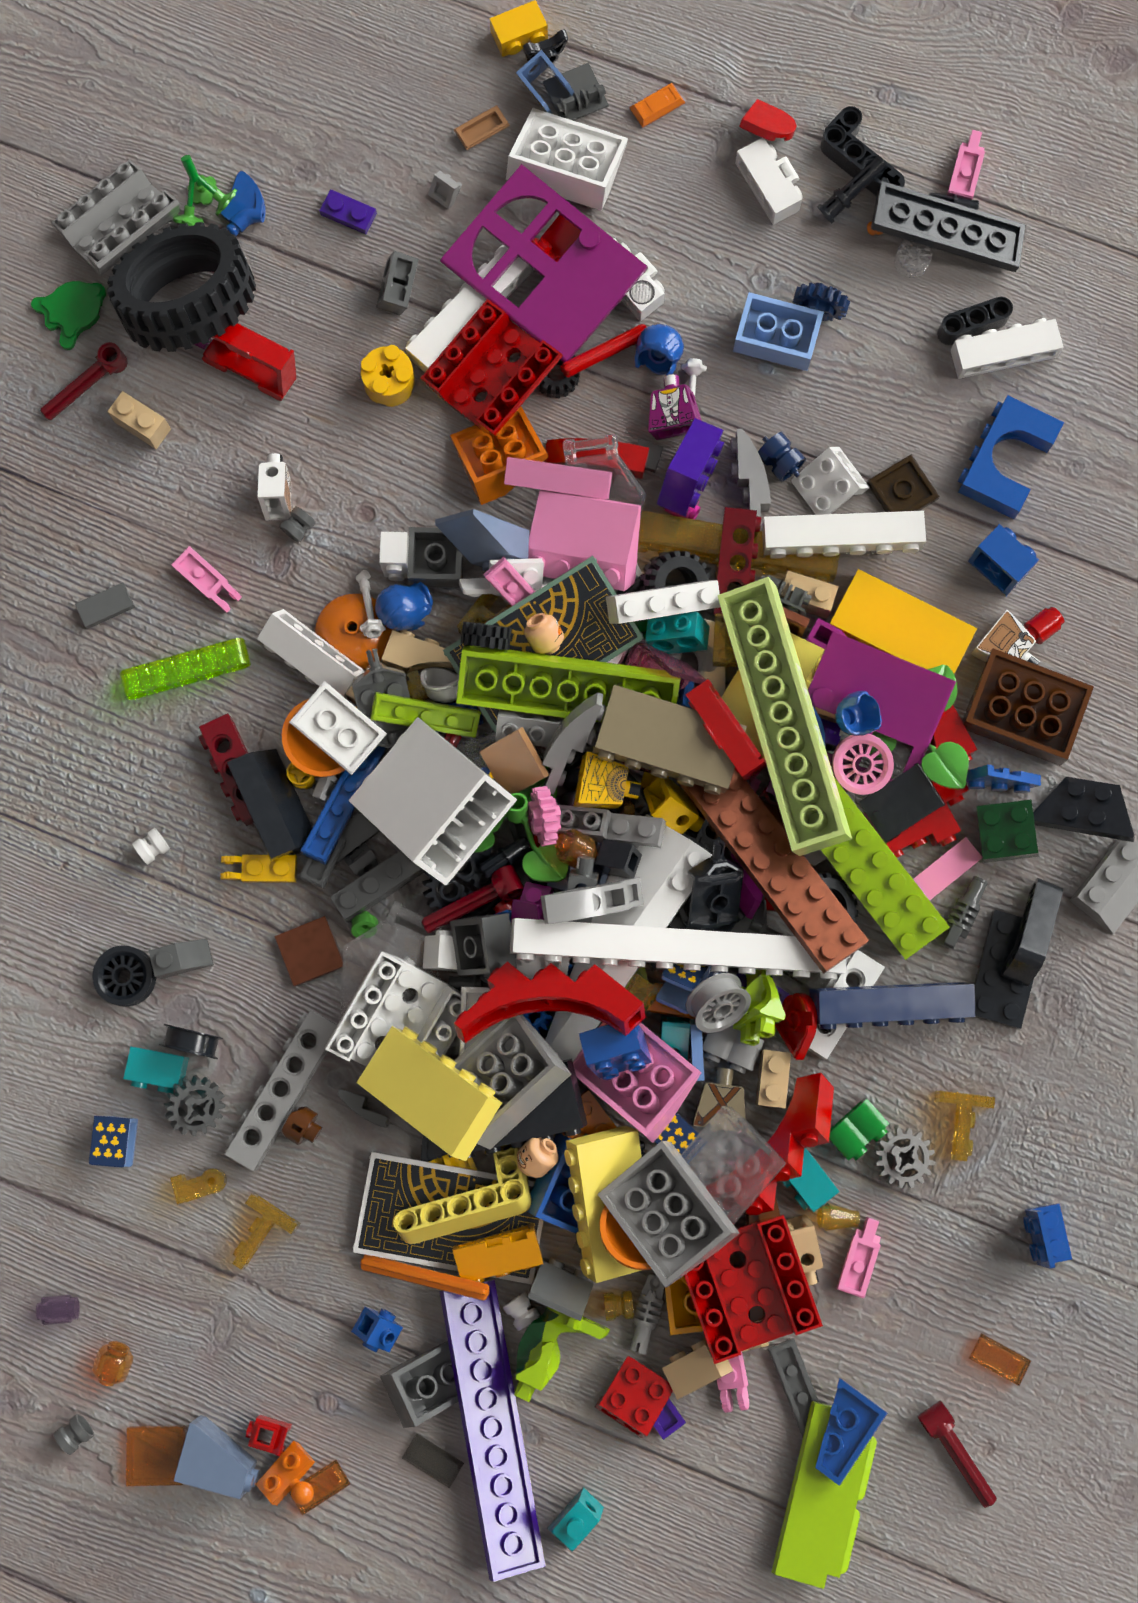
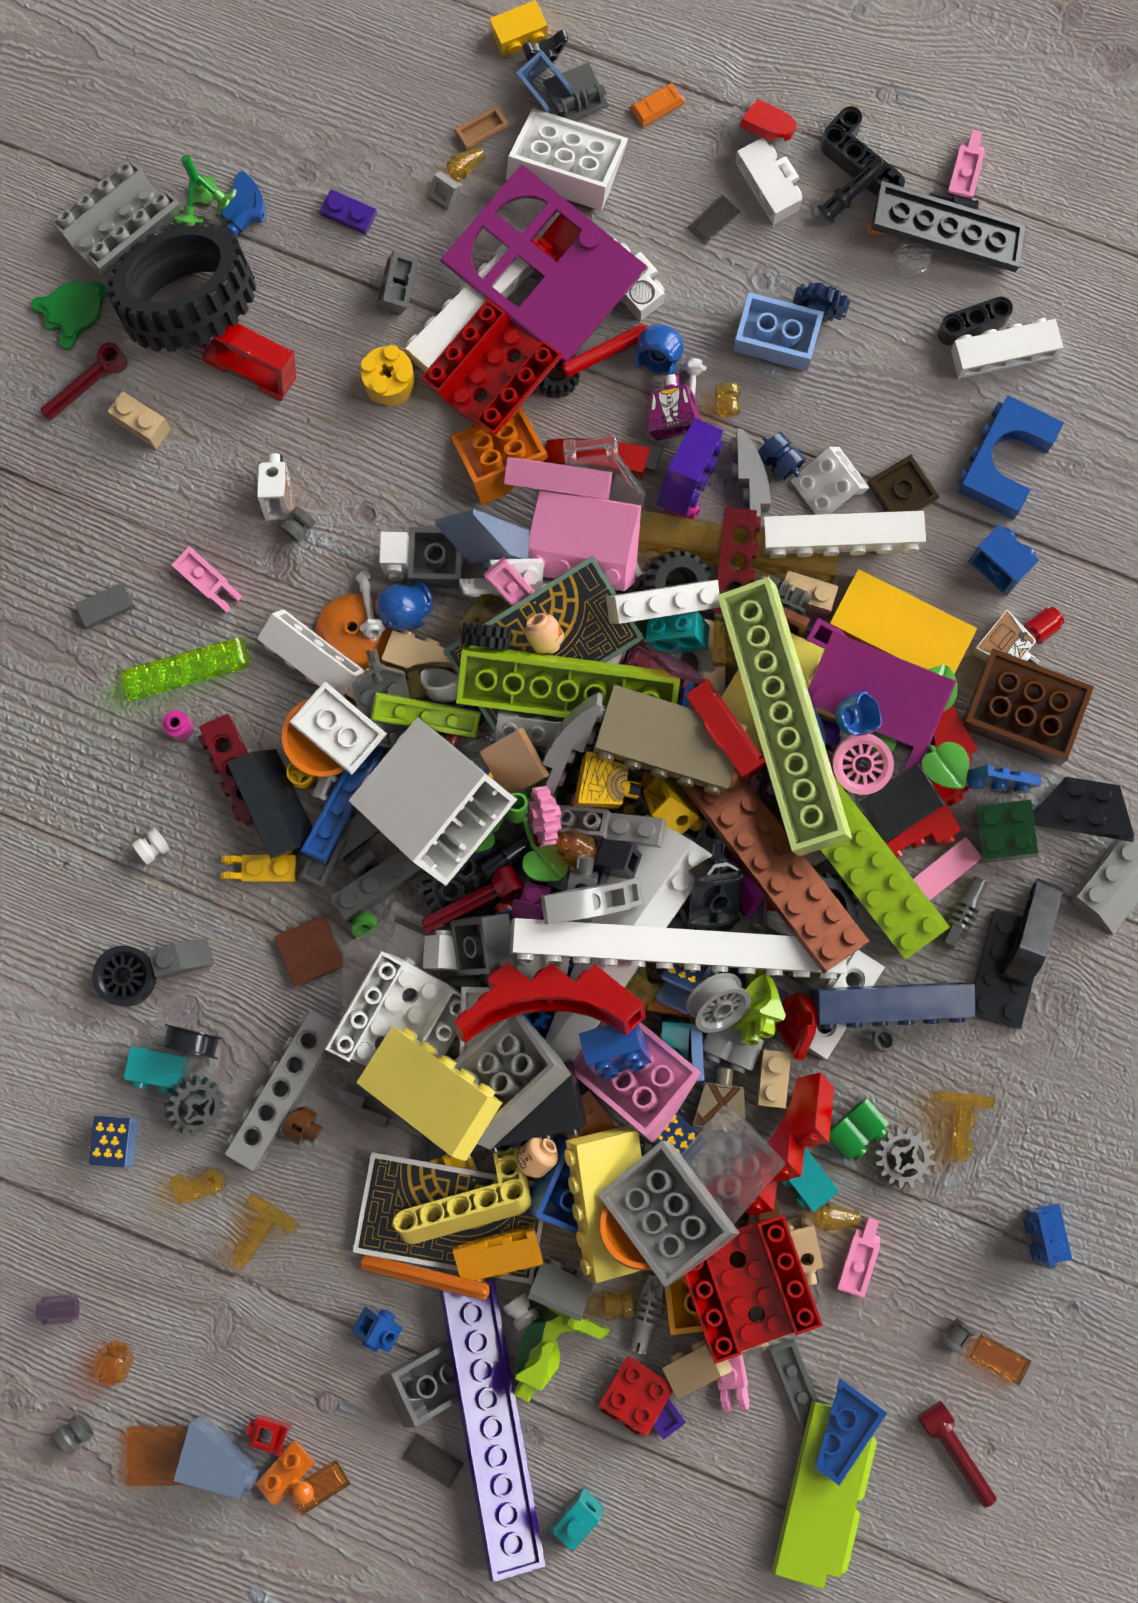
none -> dark pink brick [162,710,194,741]
none -> clear yellow cone [447,146,485,180]
none -> clear smoke tile [687,194,741,245]
none -> clear yellow wheel [715,383,741,417]
none -> dark grey hinge [871,1029,895,1052]
none -> dark grey bush [940,1318,977,1356]

